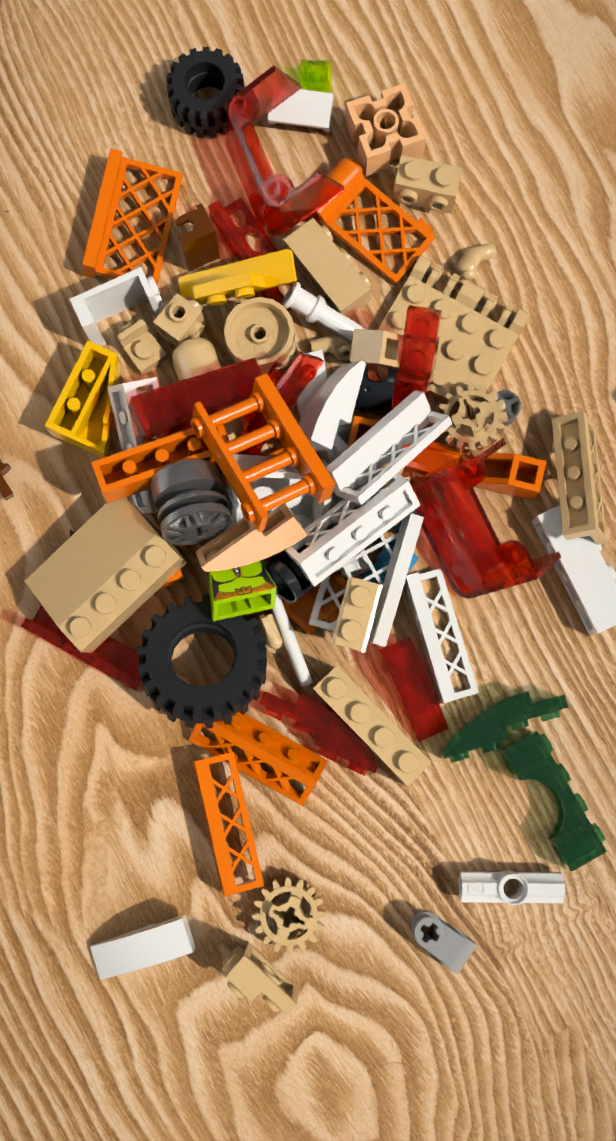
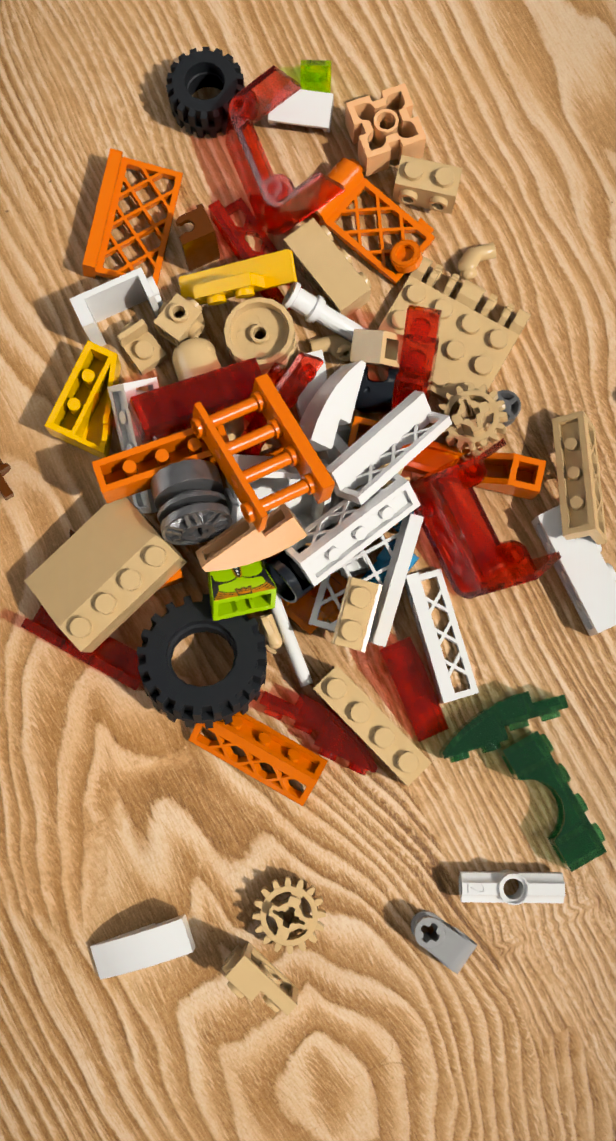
orange fence [193,752,264,897] -> none
none -> orange tile [390,239,423,273]

